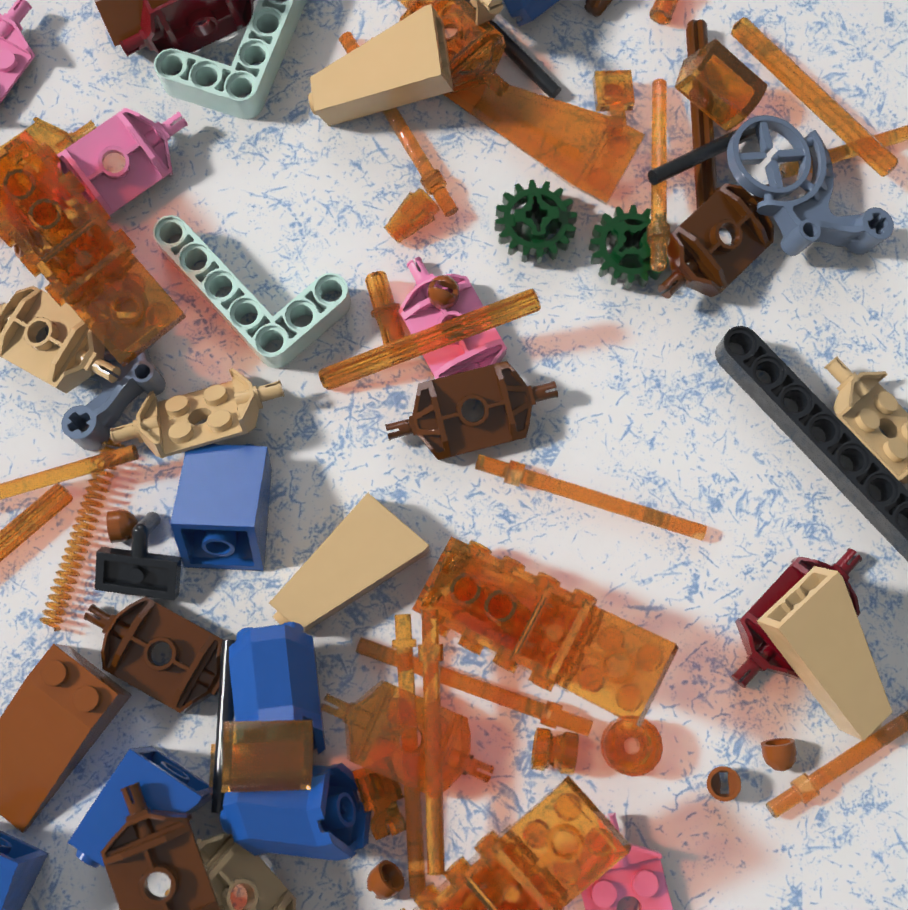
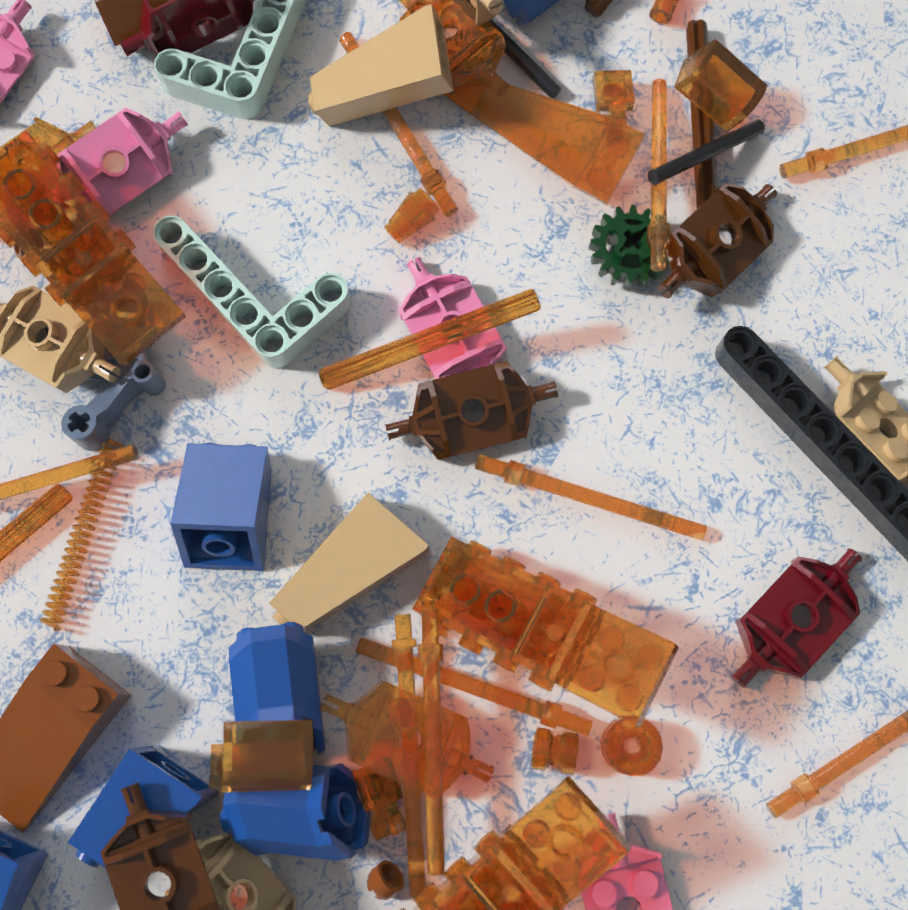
reddish brown plate [84,596,224,713] -> none
black plate [95,512,182,601] -> none
dark orange hinge [106,510,138,543] -> none
tan plate [110,368,285,458] -> none
black bar [211,640,236,813] -> none
clear orange axle [365,271,408,349] -> none
dark orange hinge [428,275,459,309] -> none
dark green gear [494,180,577,264] -> none
dark orange hinge [707,766,741,801] -> none
sand blue piece [727,115,894,256] -> none
clear orange axle [731,17,899,177] -> none
tan slope [757,566,893,741] -> none
dark orange hinge [761,738,797,771] -> none

